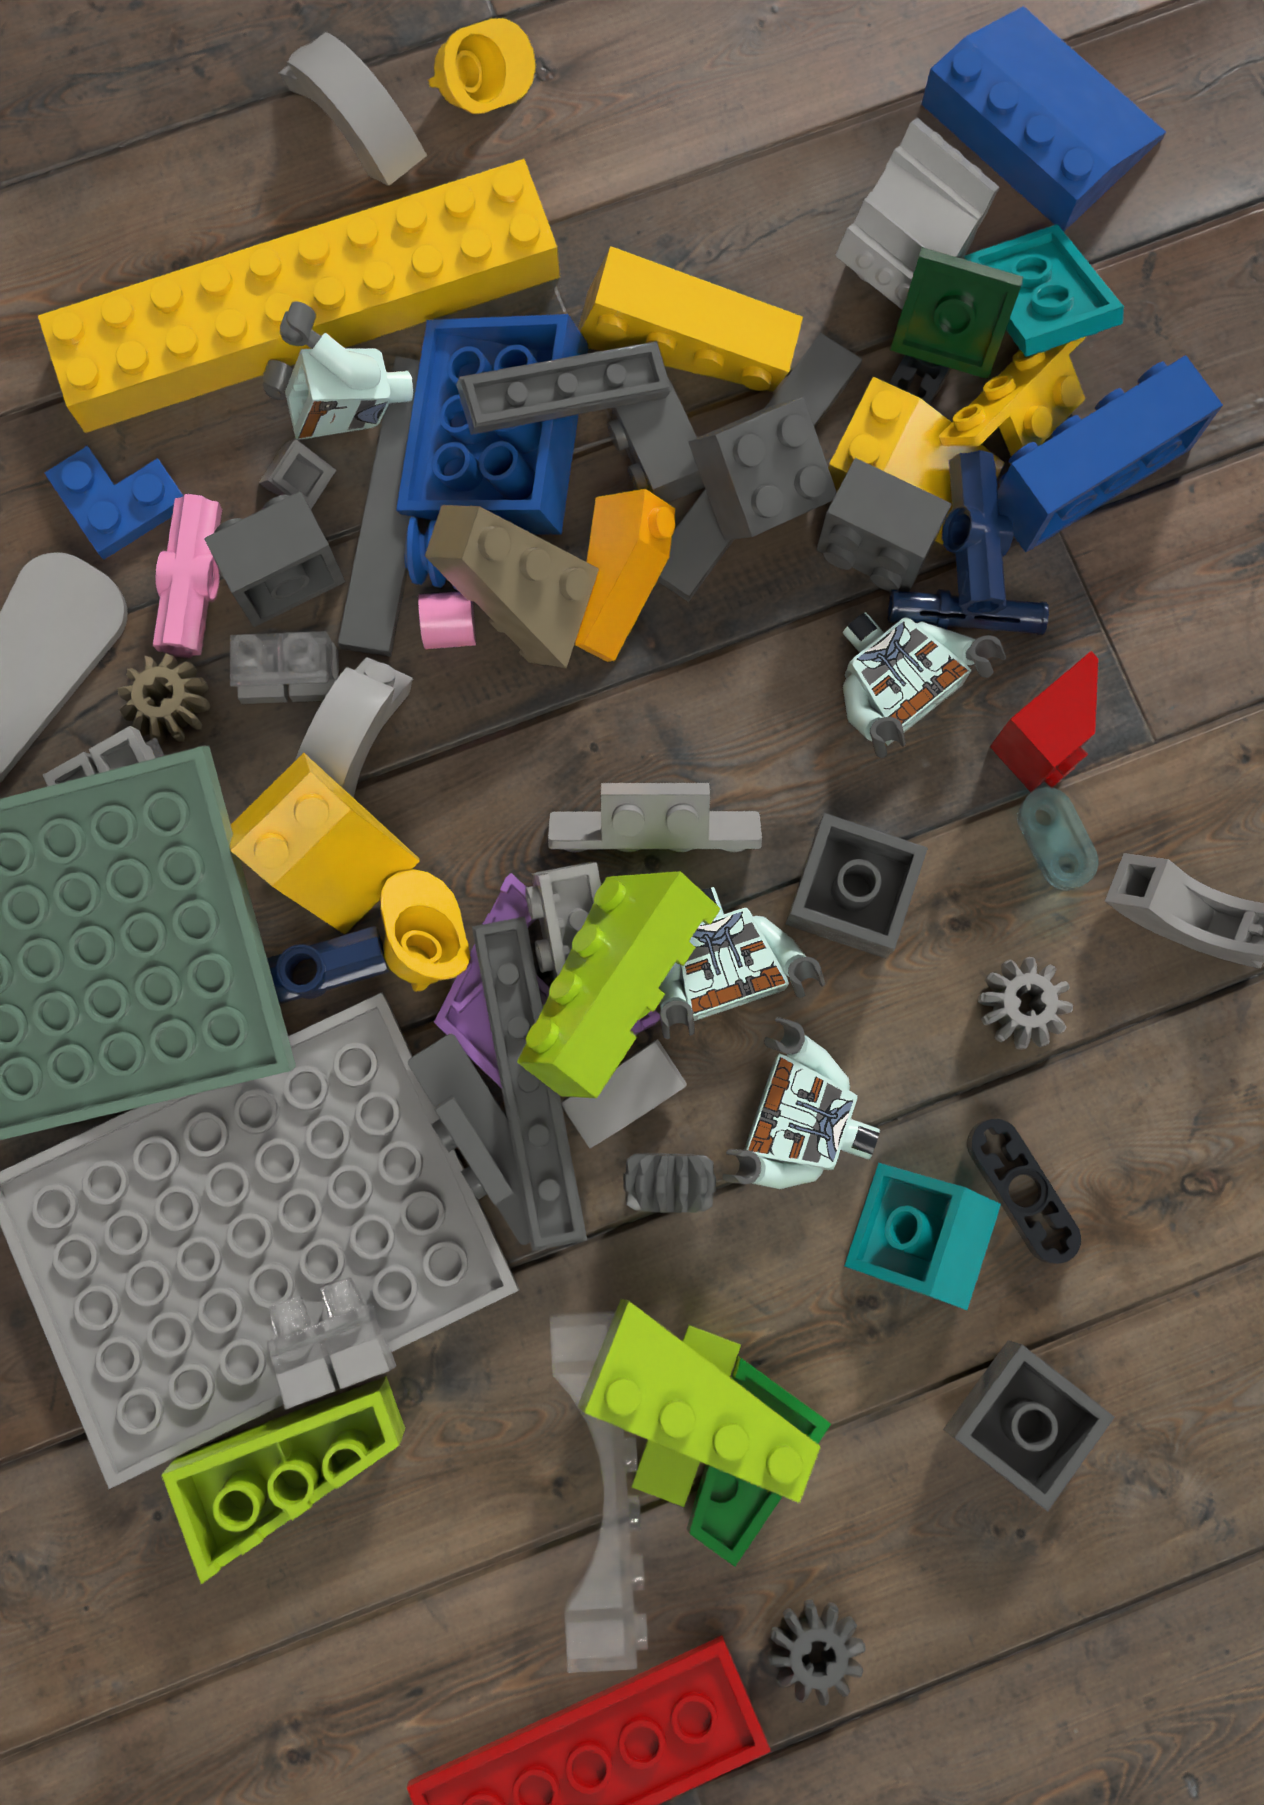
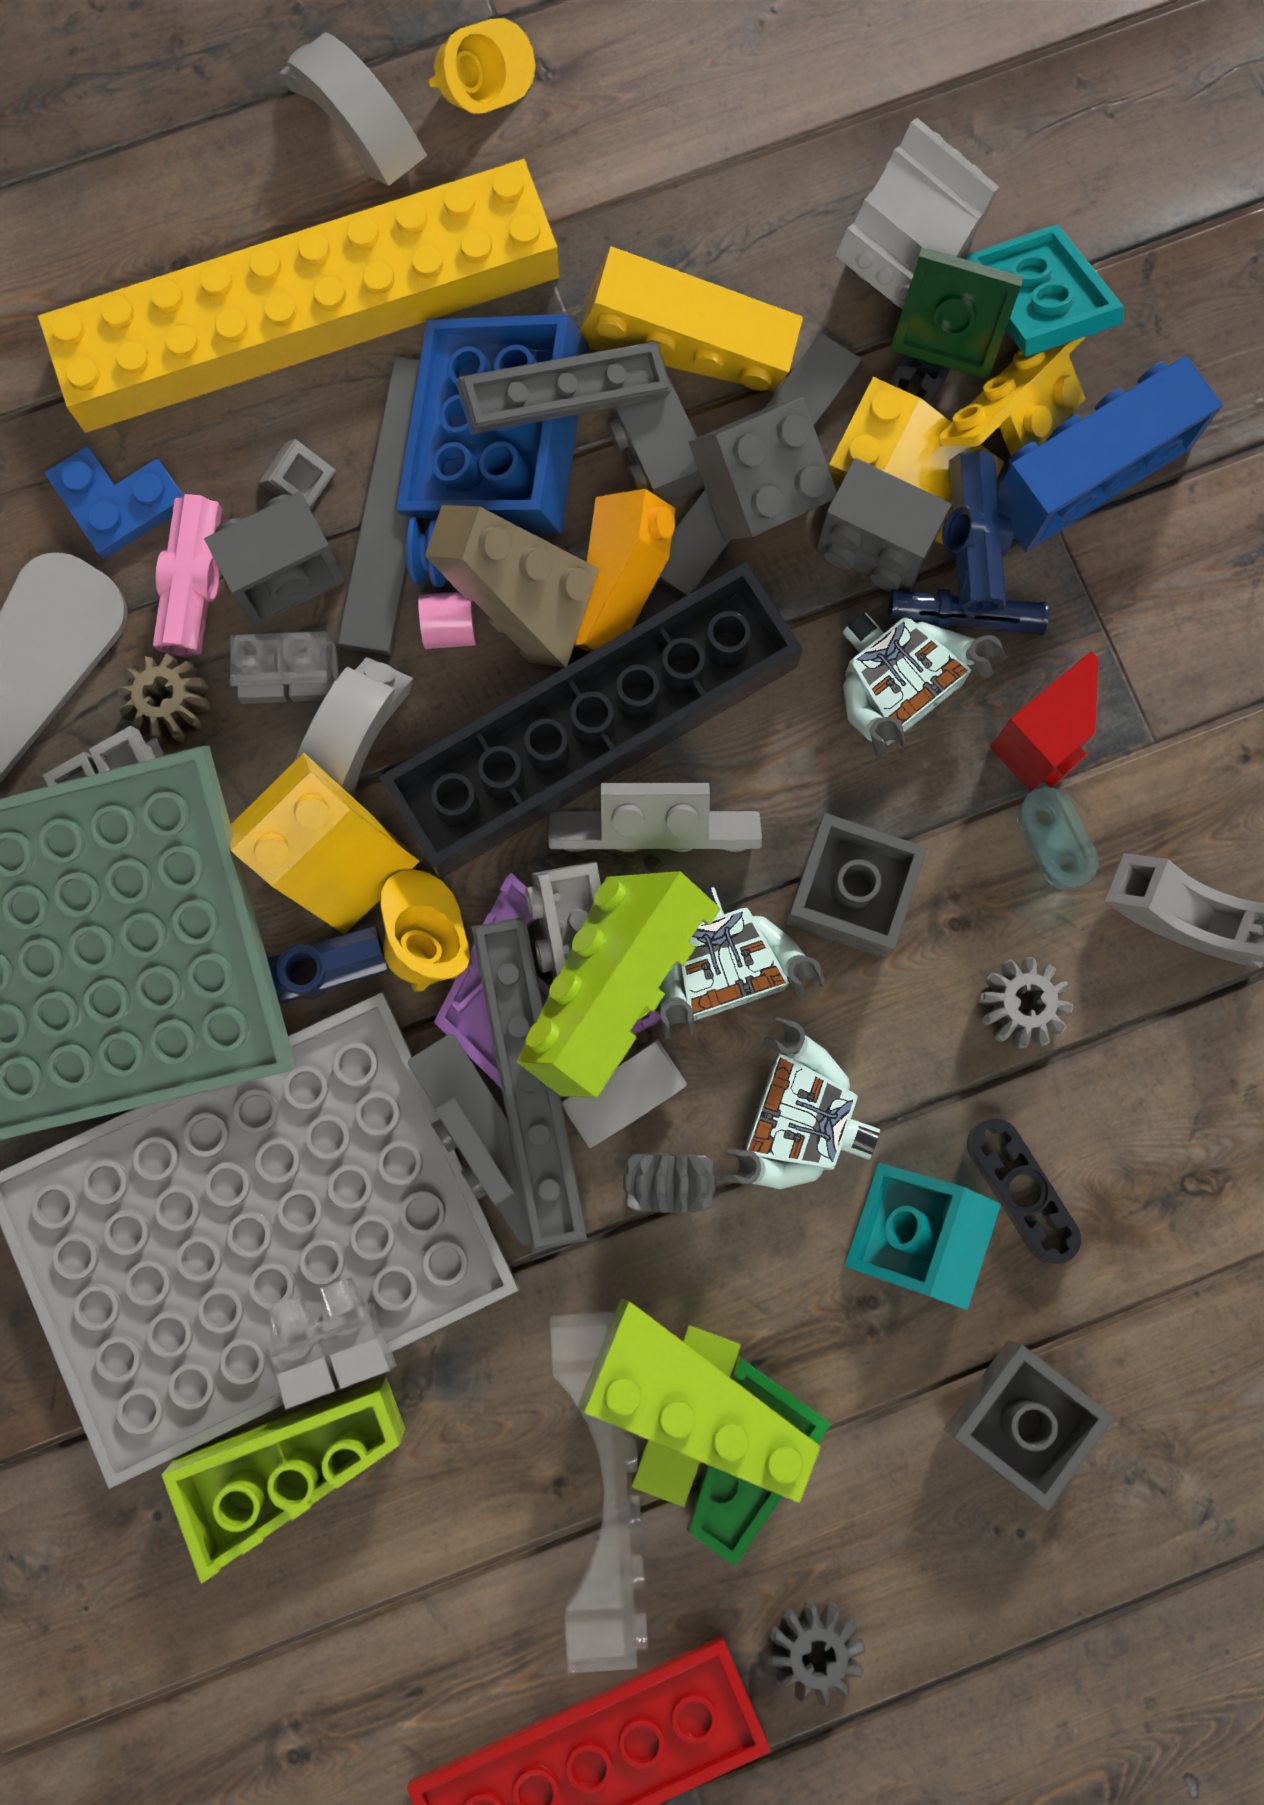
light aqua torso [262,301,413,440] -> none
blue slope [921,6,1166,231] -> none
none -> black brick [379,562,803,879]

